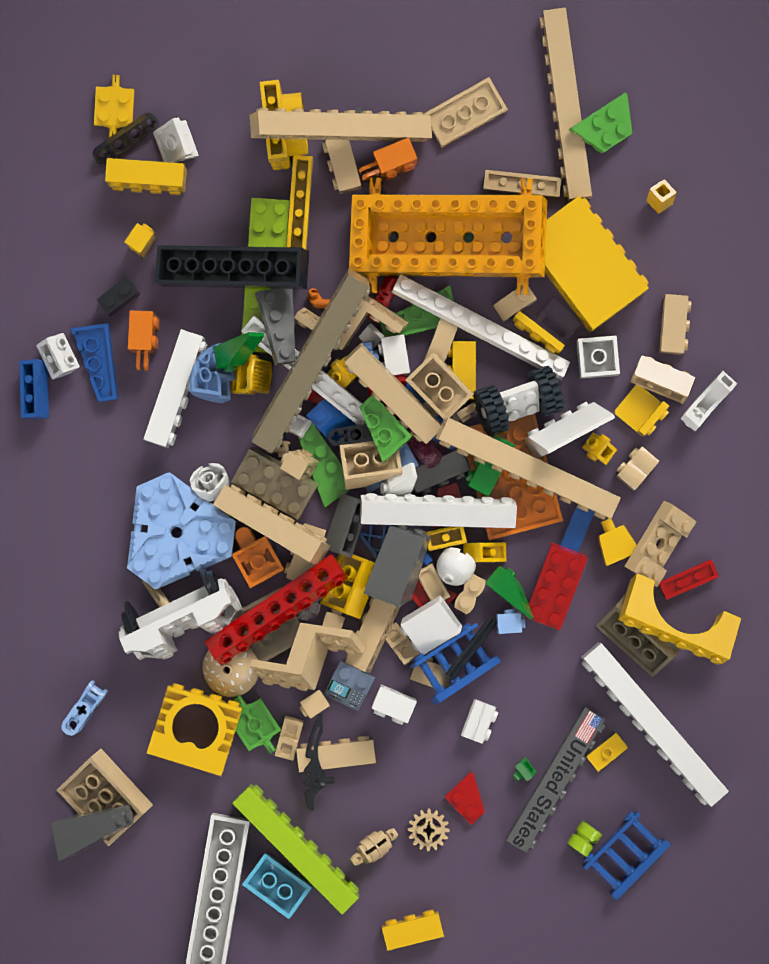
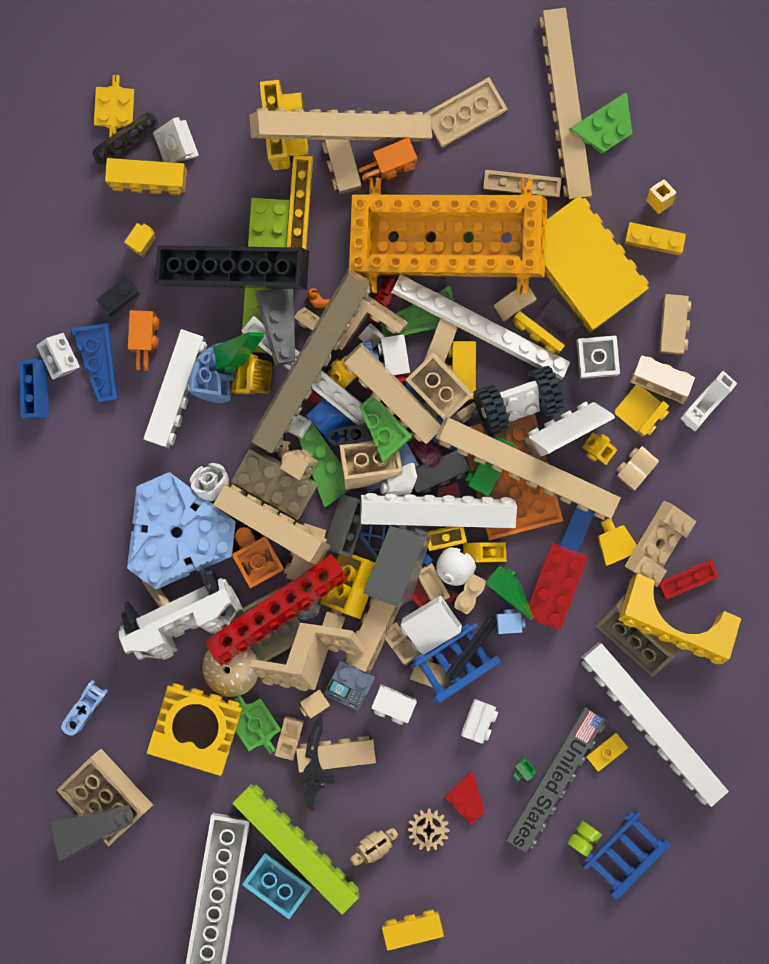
none -> yellow brick [624,222,686,256]

